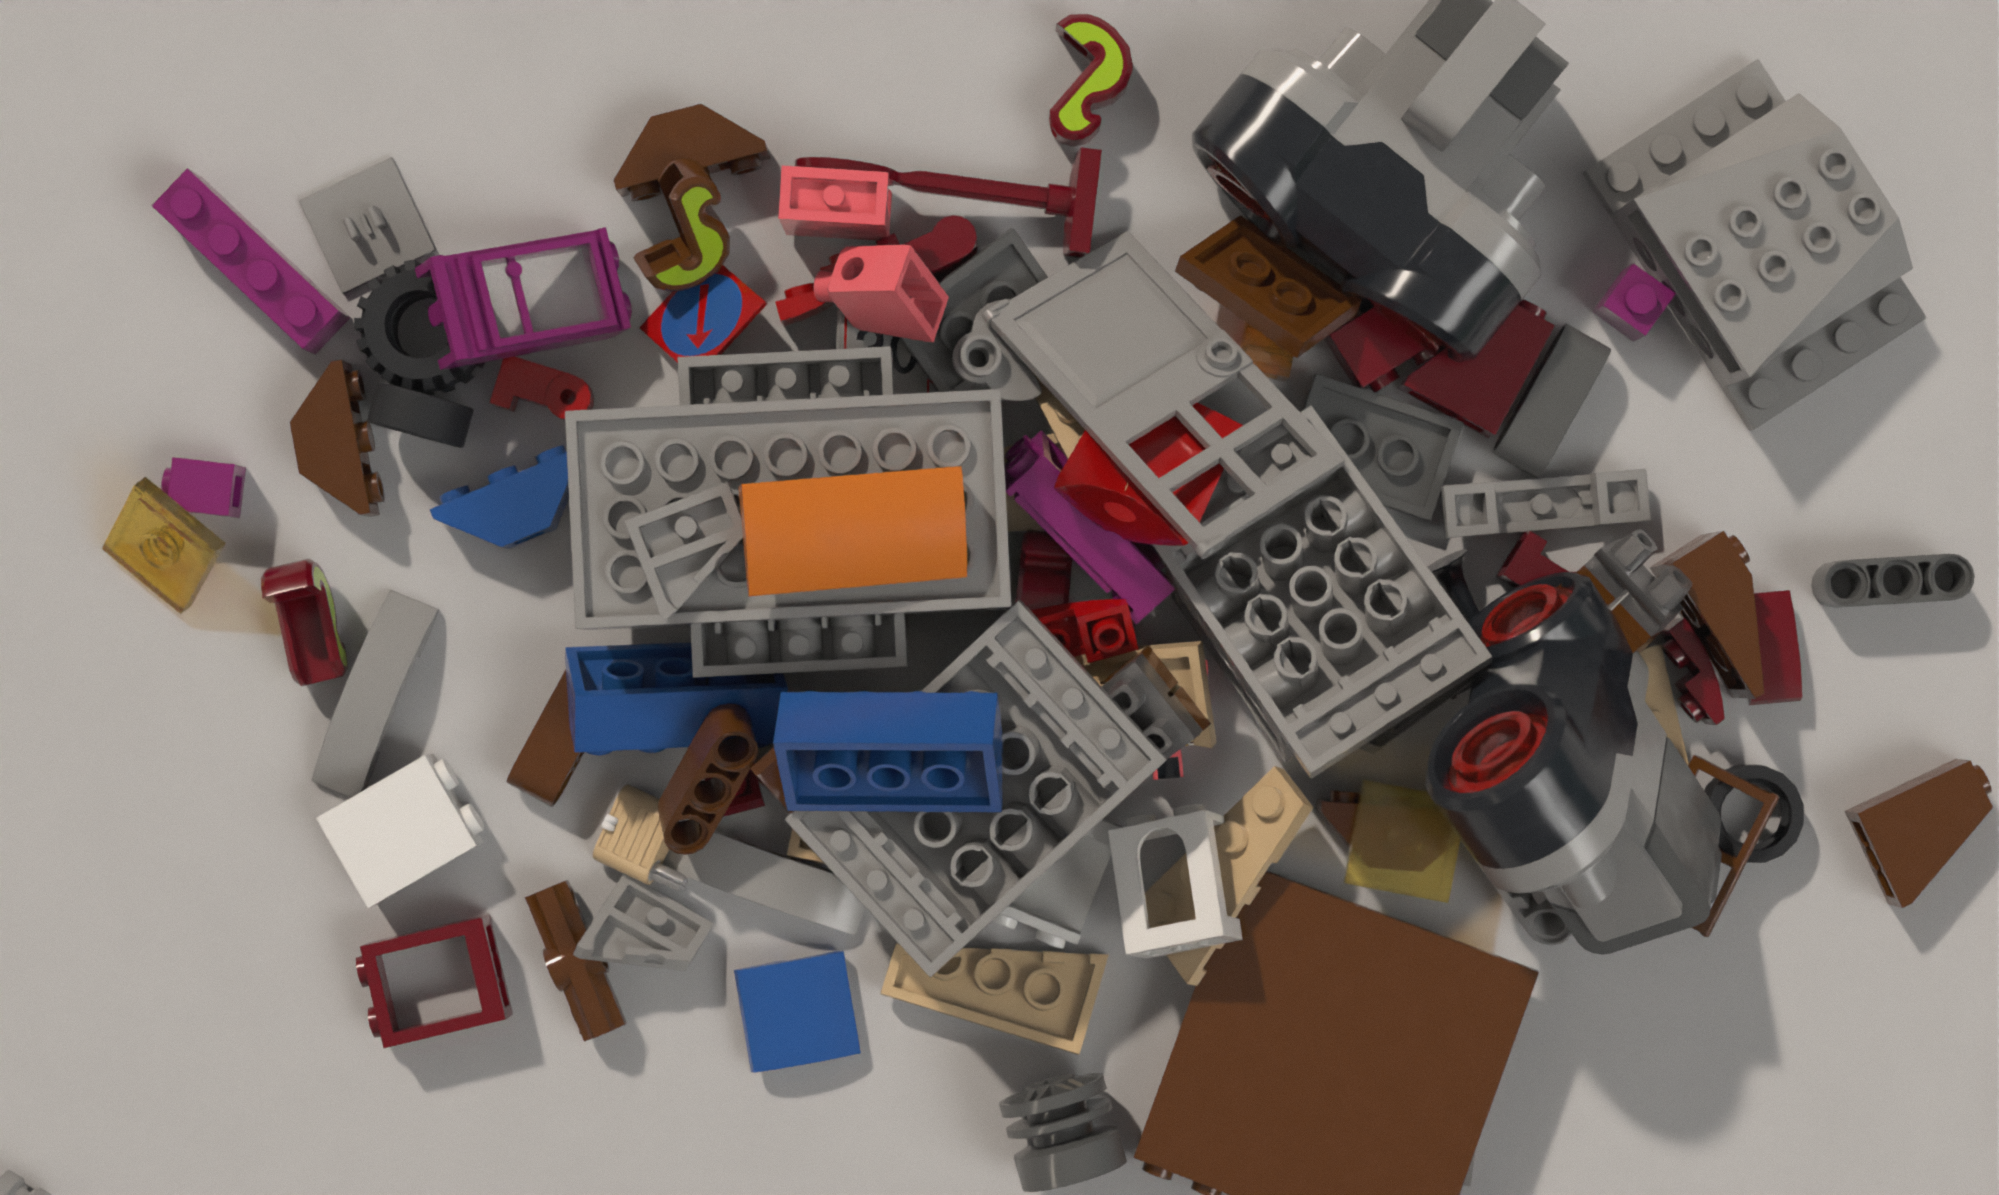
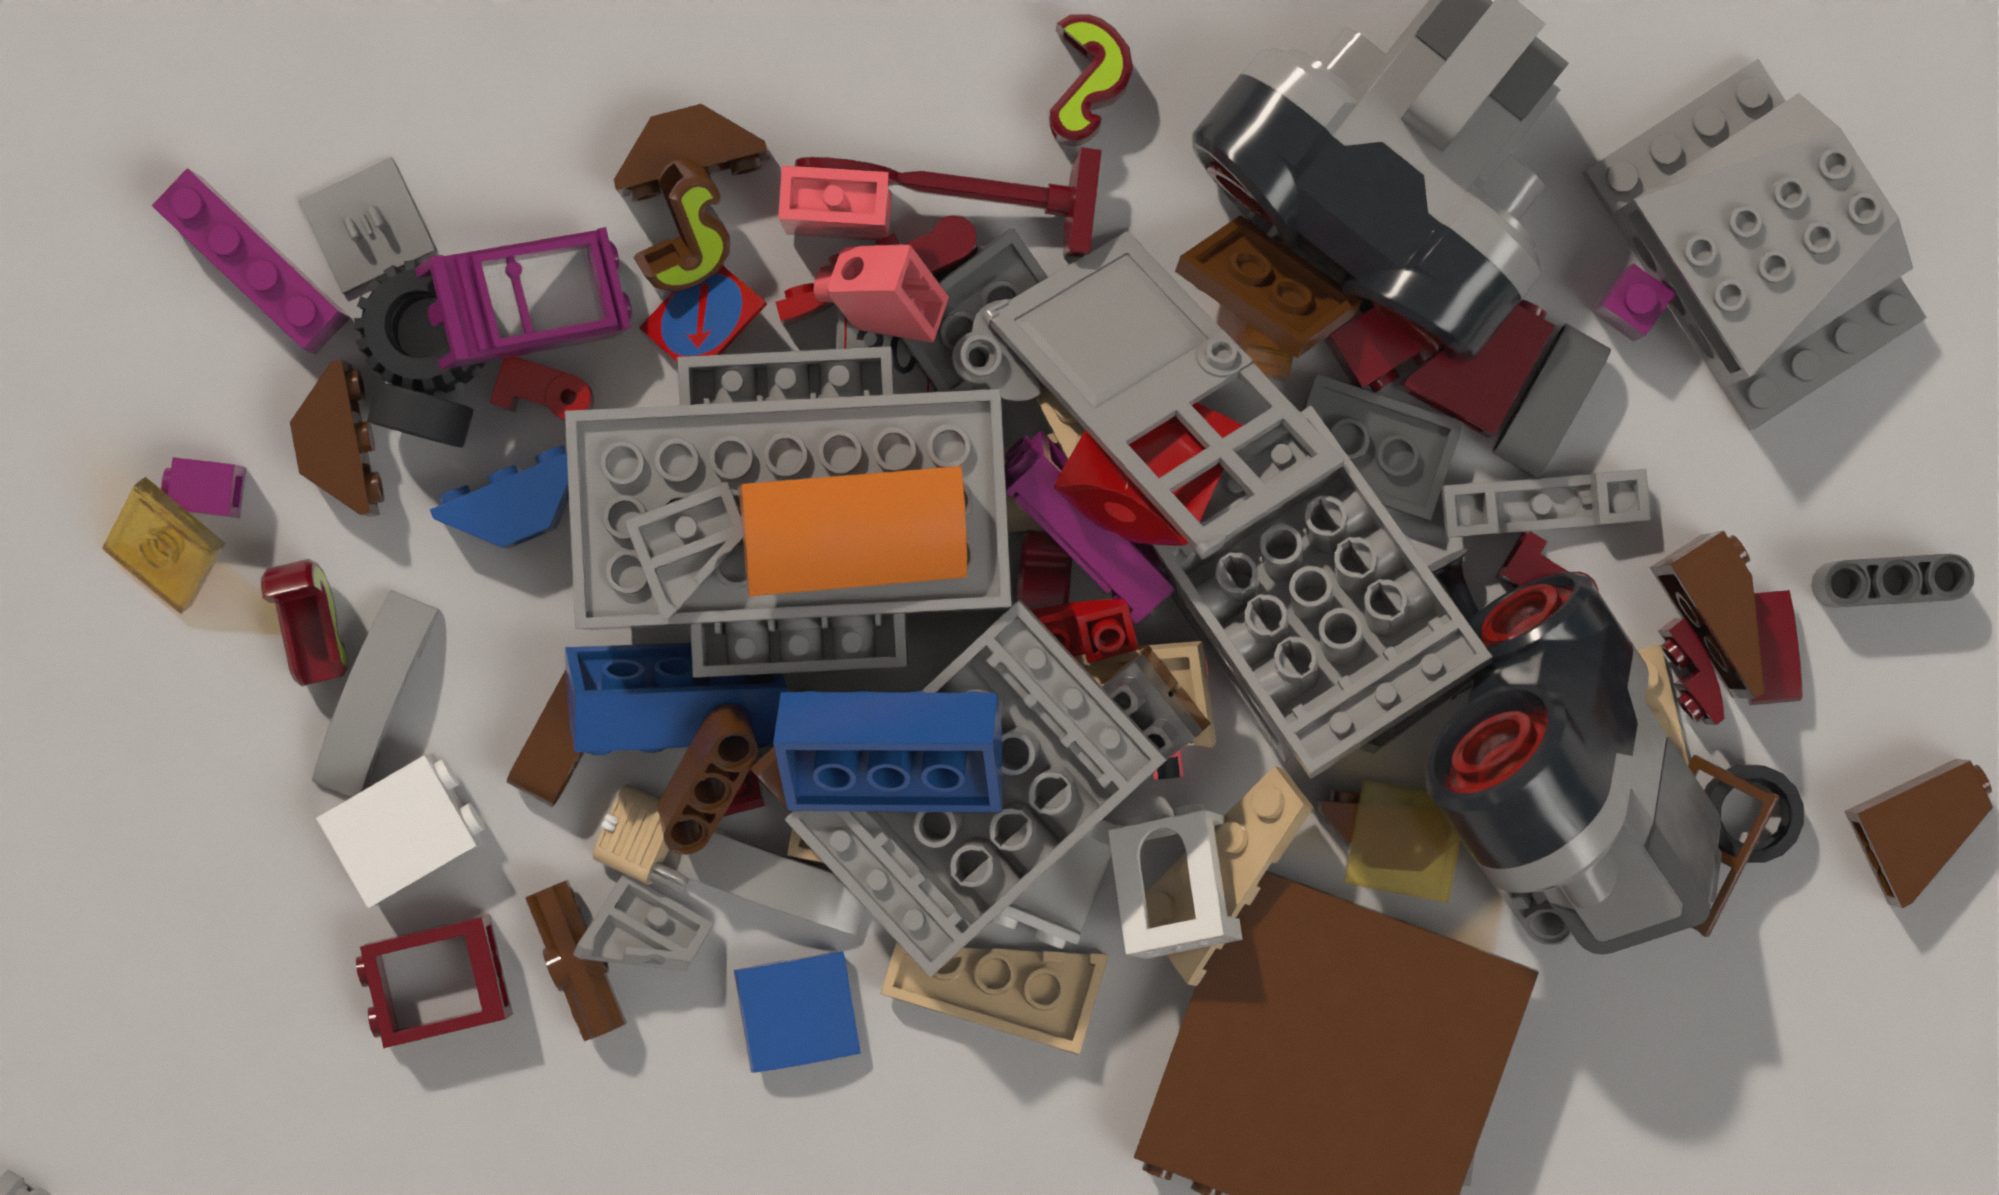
dark grey wheel [999,1073,1127,1192] -> none
flat silver hips [1557,529,1693,653] -> none

